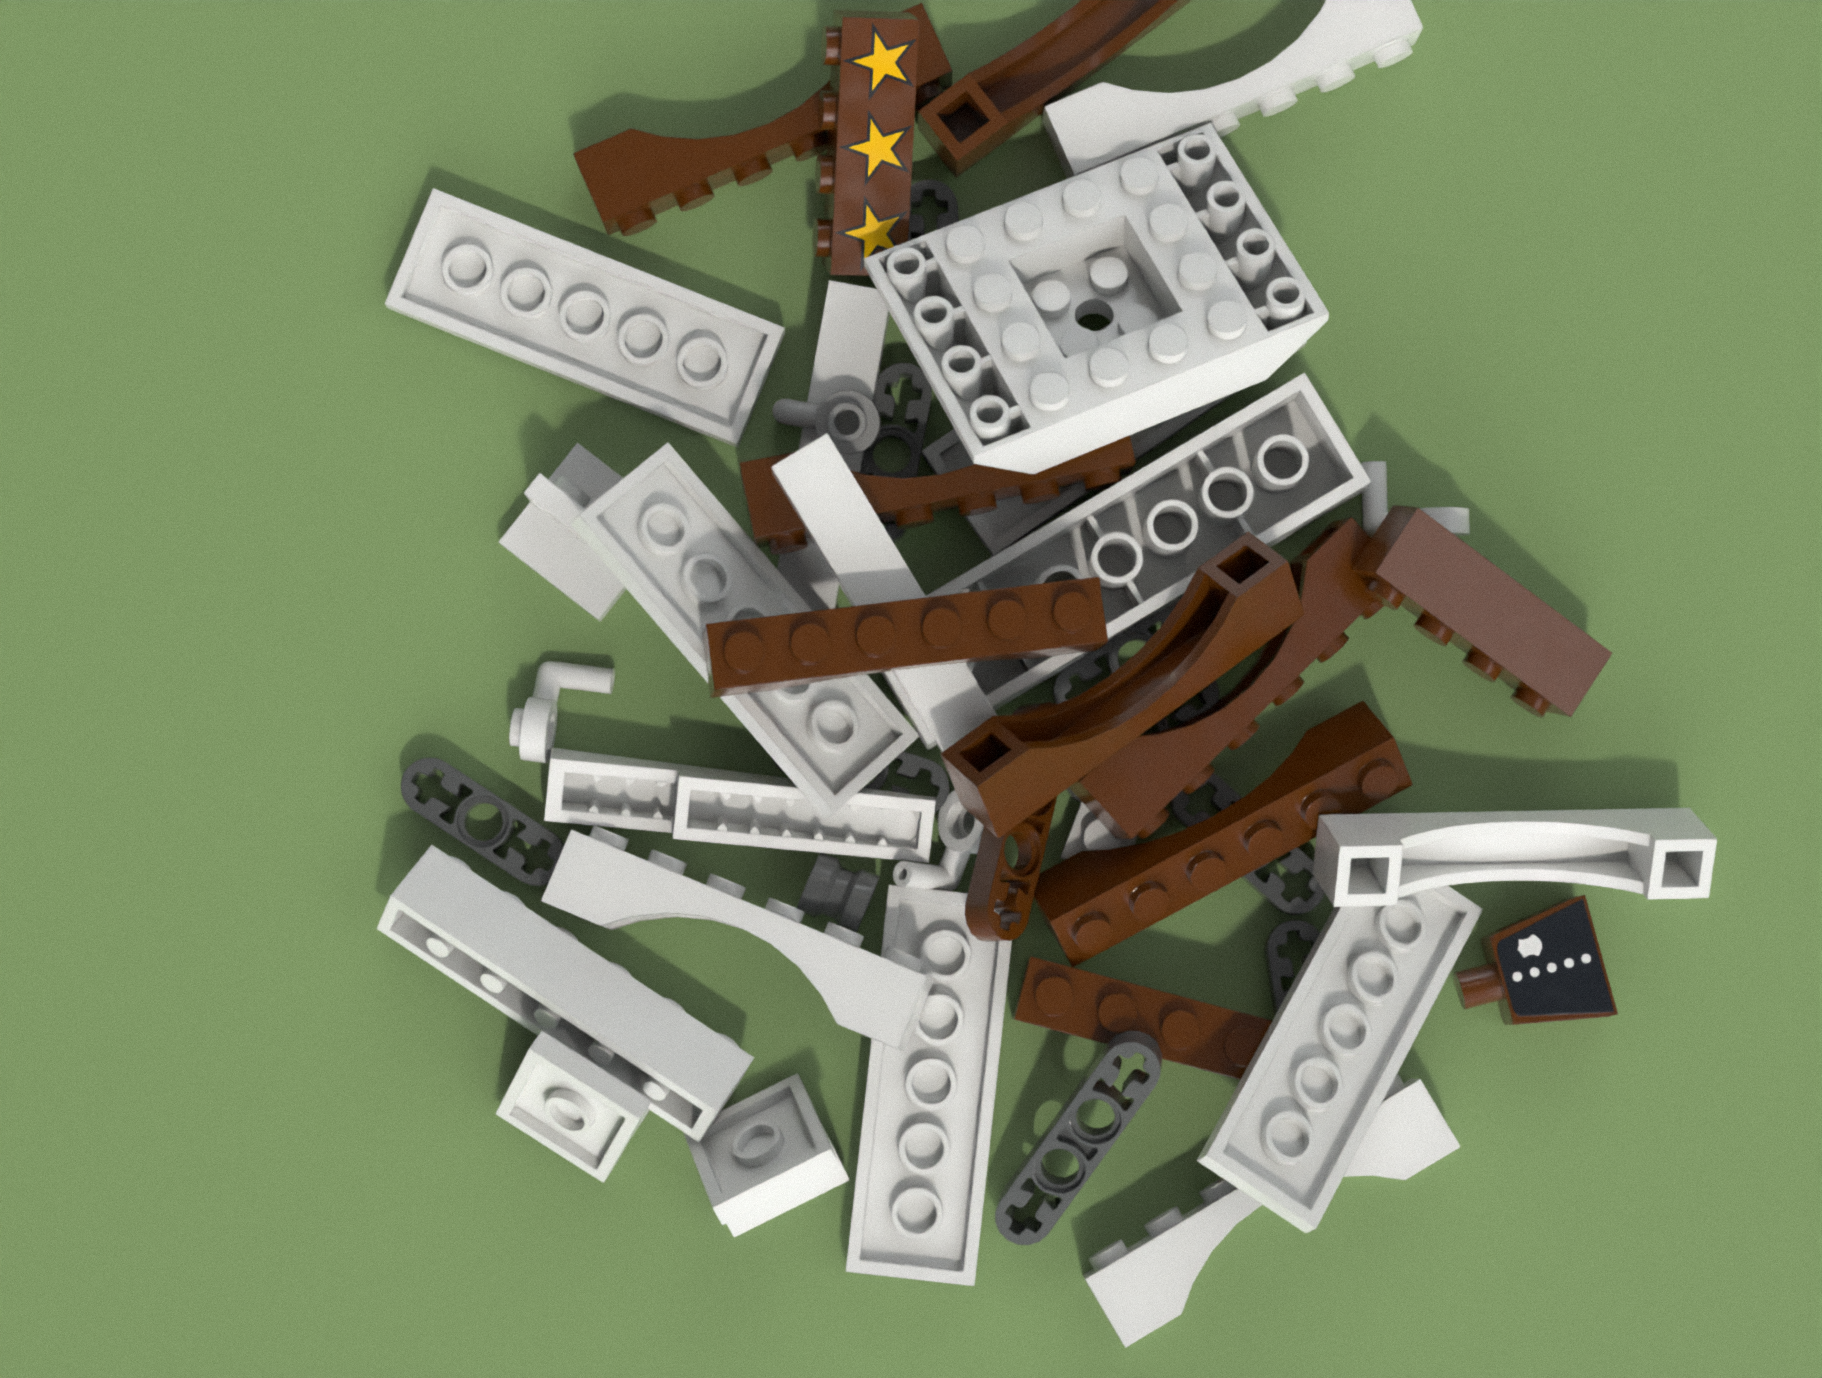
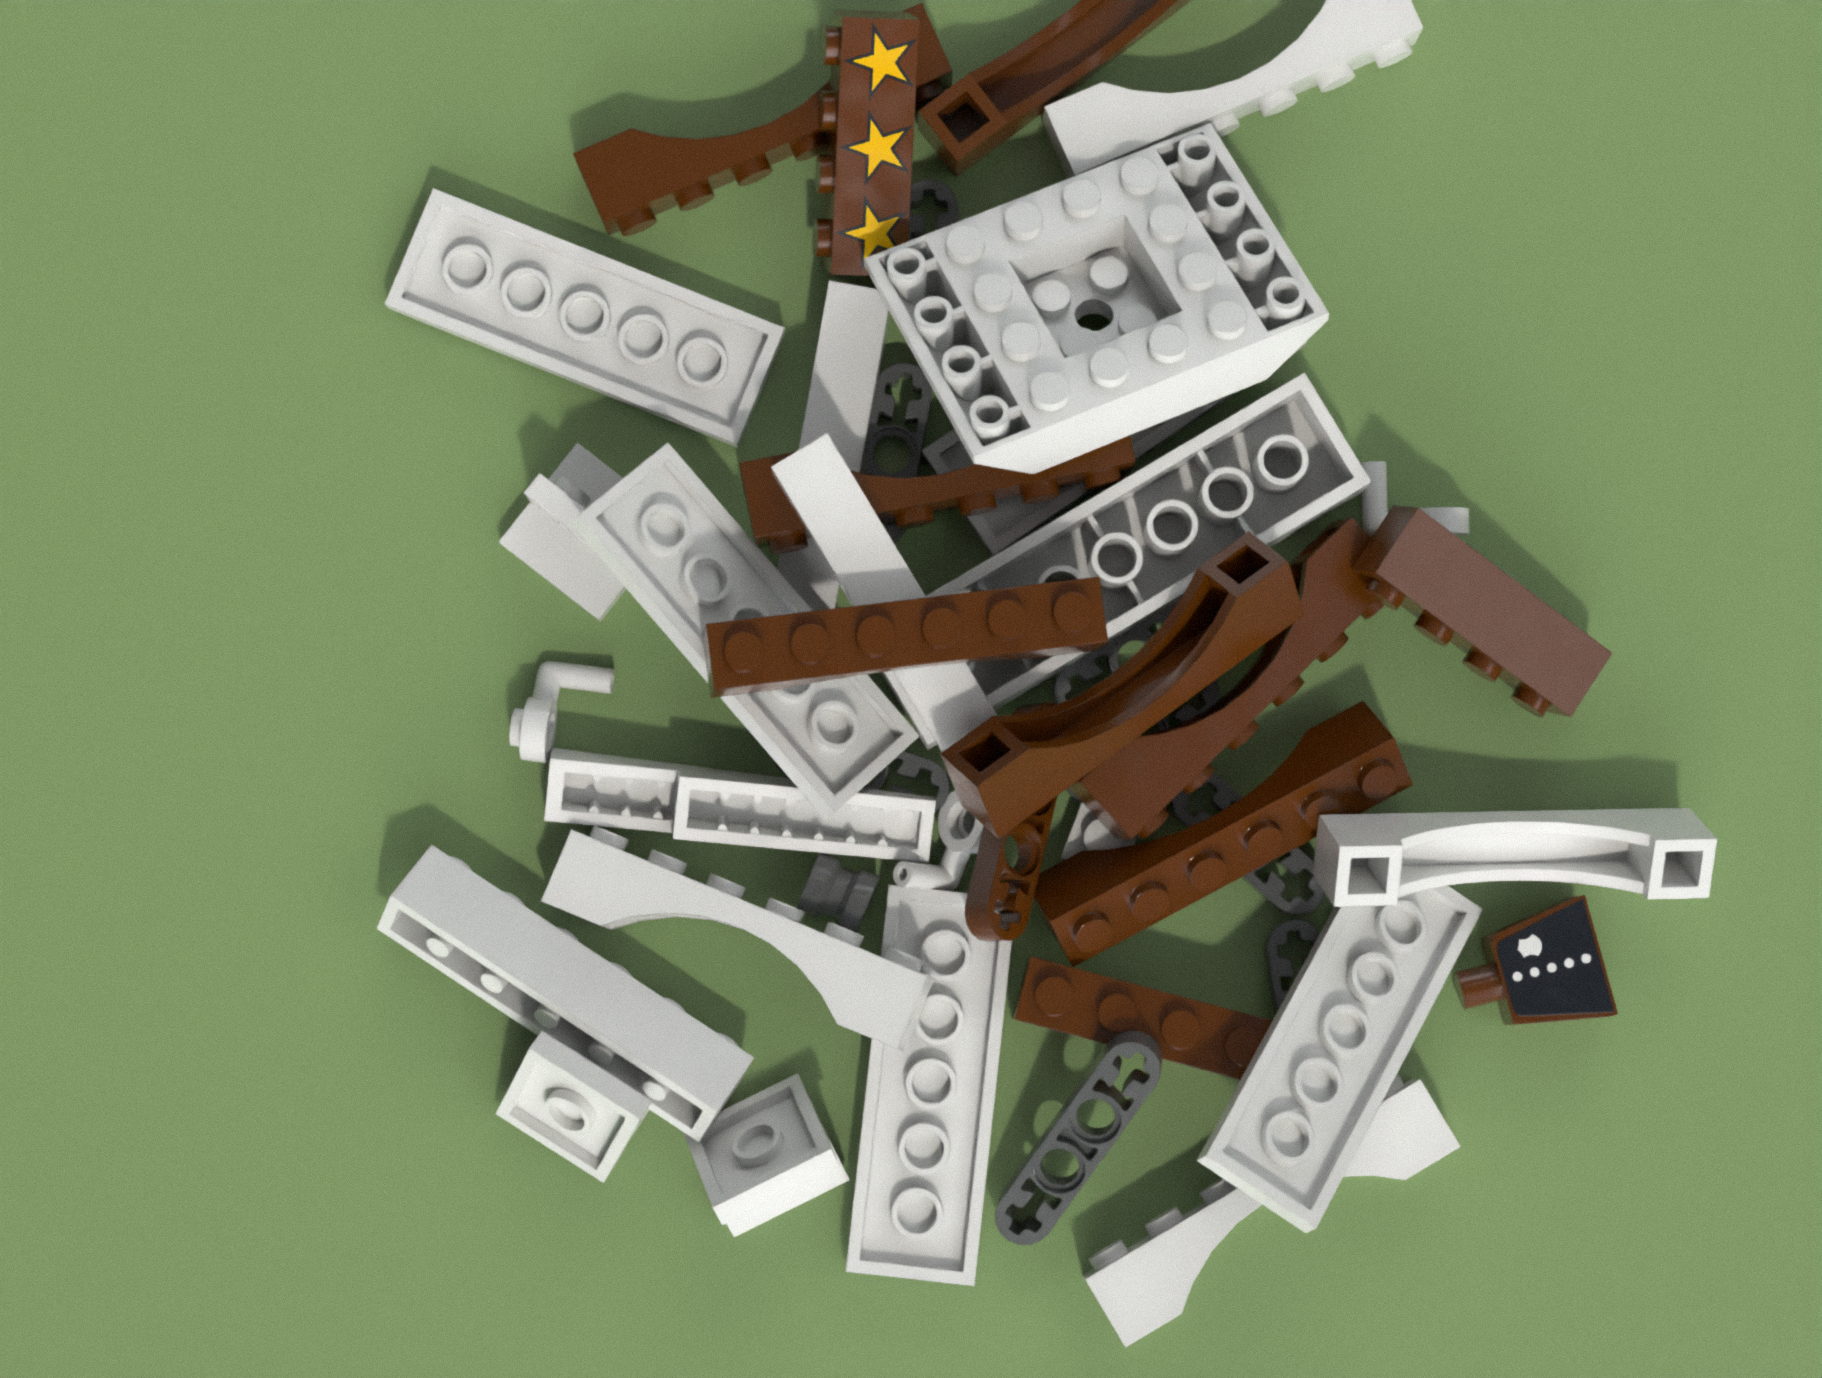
dark grey beam [401,758,564,887] -> none
light grey plate [772,390,881,454] -> none

